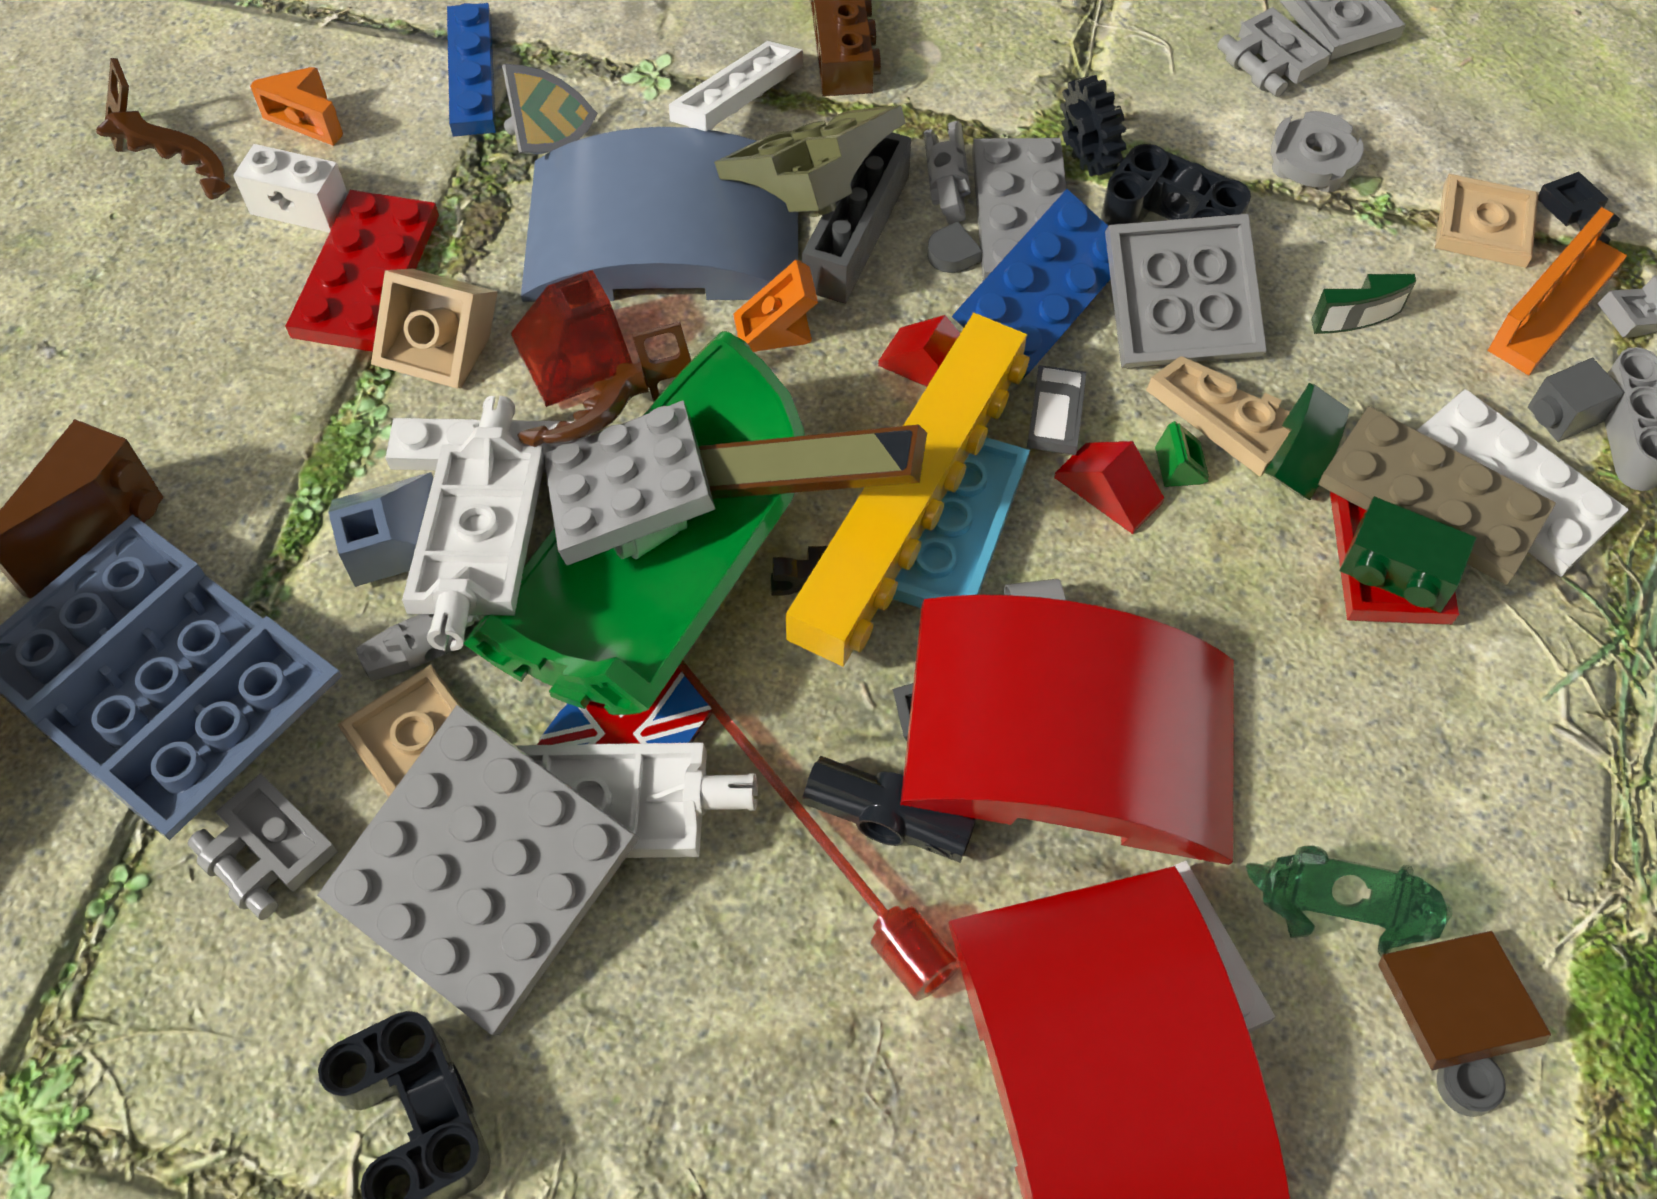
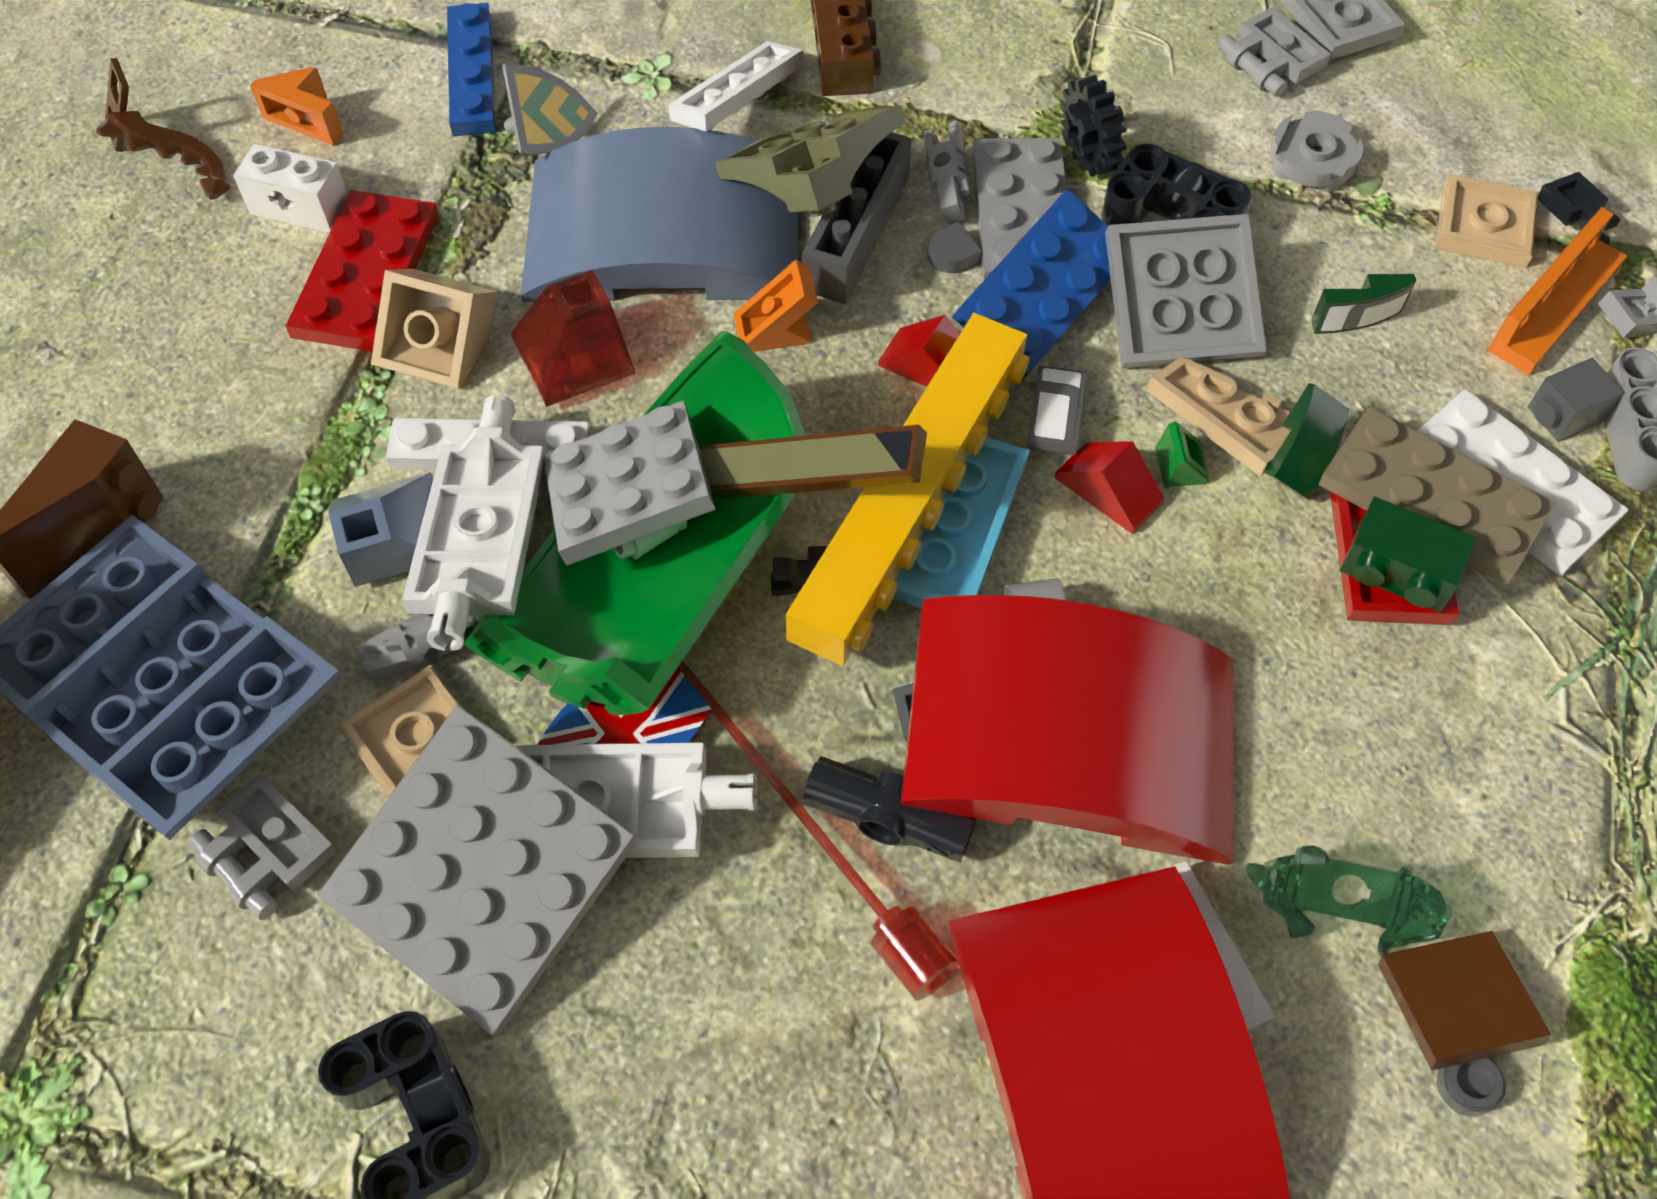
reddish brown piece [517,322,692,447] -> none

